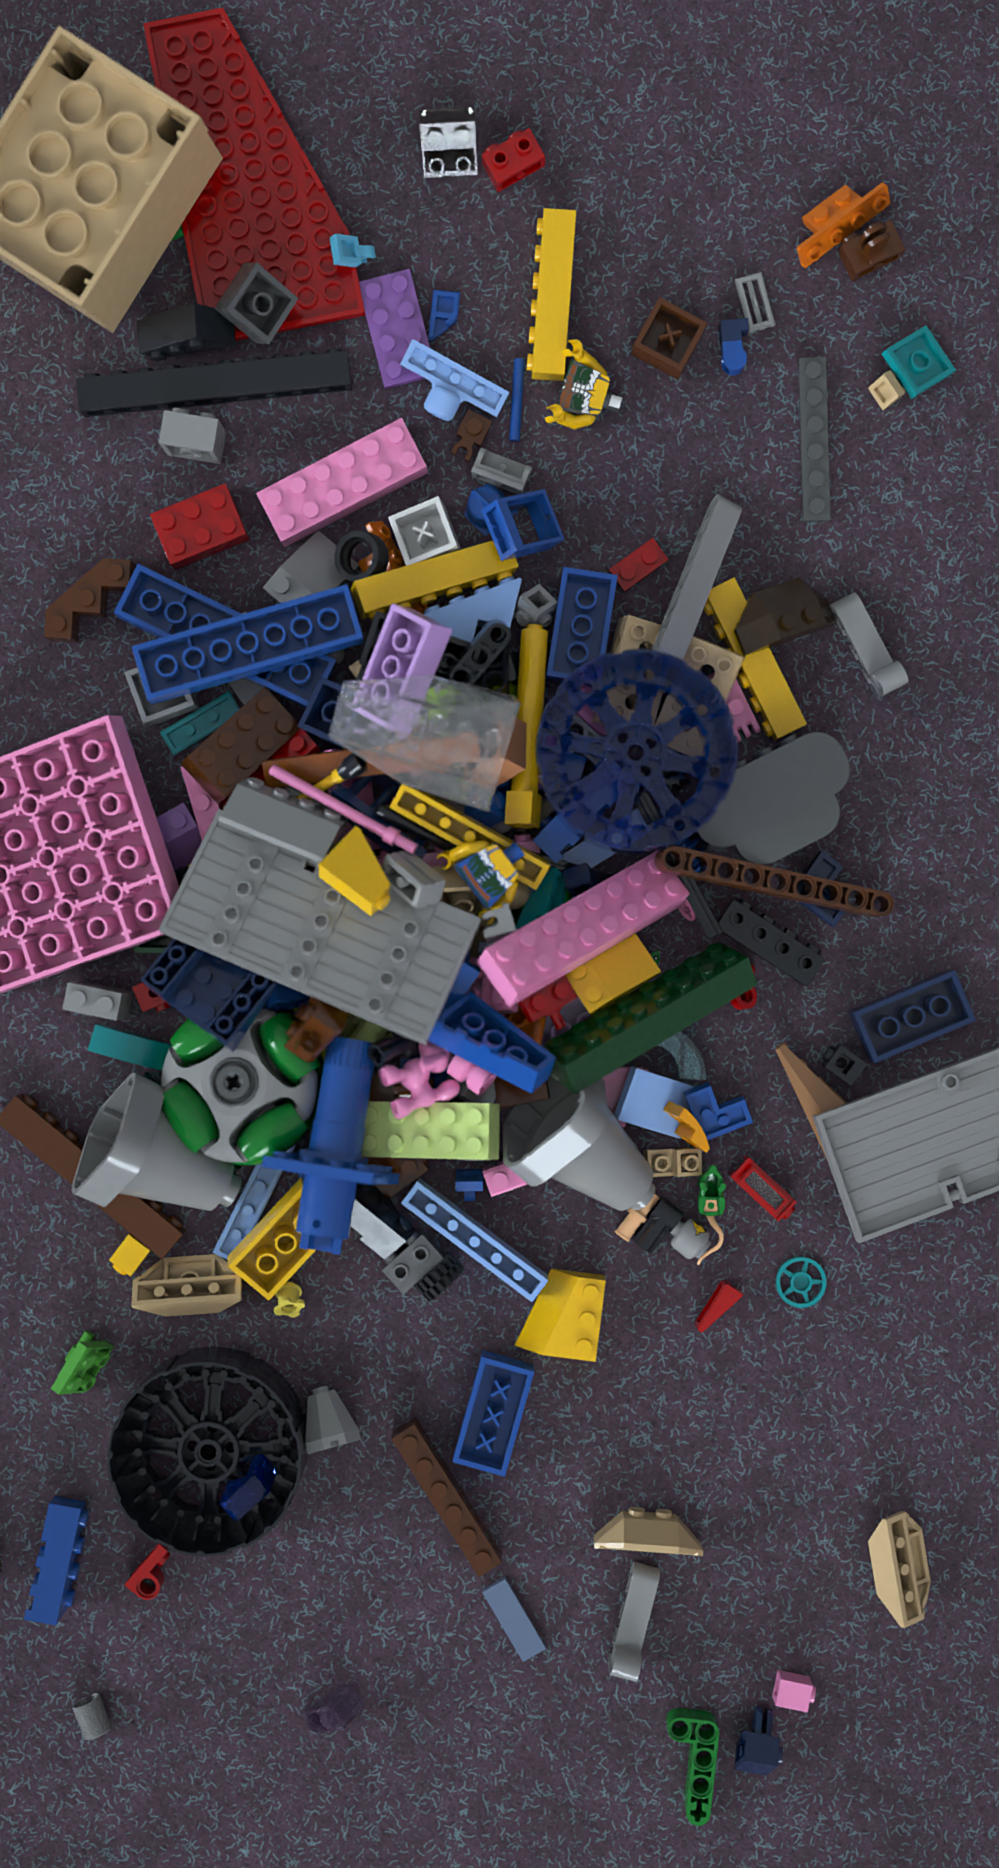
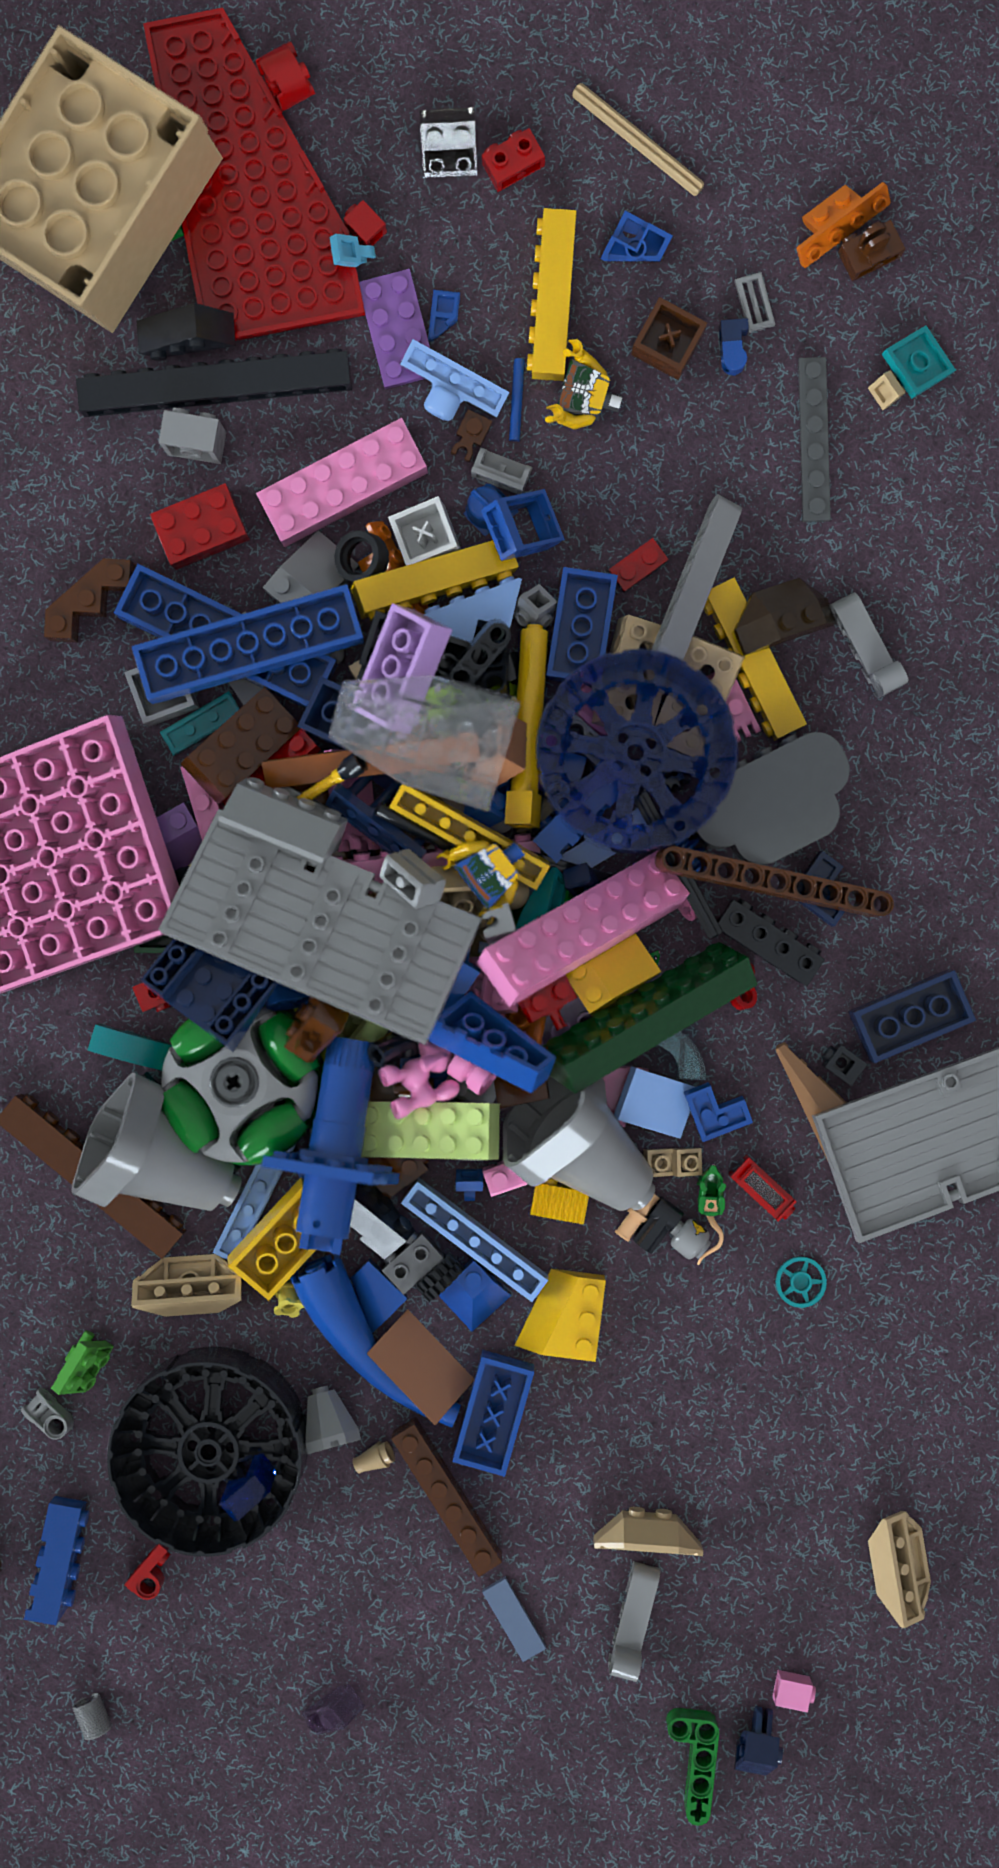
light grey brick [62,980,134,1021] -> none
yellow brick [109,1233,151,1277] -> none
dark grey brick [214,262,299,344] -> none
bright pink bar [269,764,418,854] -> none
yellow slope [319,826,390,916] -> none
light orange slope [663,1101,710,1153] -> none
red slope [695,1280,744,1332] -> none
none -> light grey piece [21,1388,74,1440]
none -> red brick [255,41,315,112]
none -> blue brick [290,1254,461,1428]
none -> red brick [343,200,387,246]
none -> blue slope [351,1258,408,1333]
none -> tan cone [353,1441,395,1474]
none -> nougat sticker [367,1309,474,1425]
none -> blue slope [439,1258,511,1332]
none -> yellow brick [530,1178,589,1224]
none -> tan axle [572,83,704,196]
none -> blue slope [600,210,673,262]

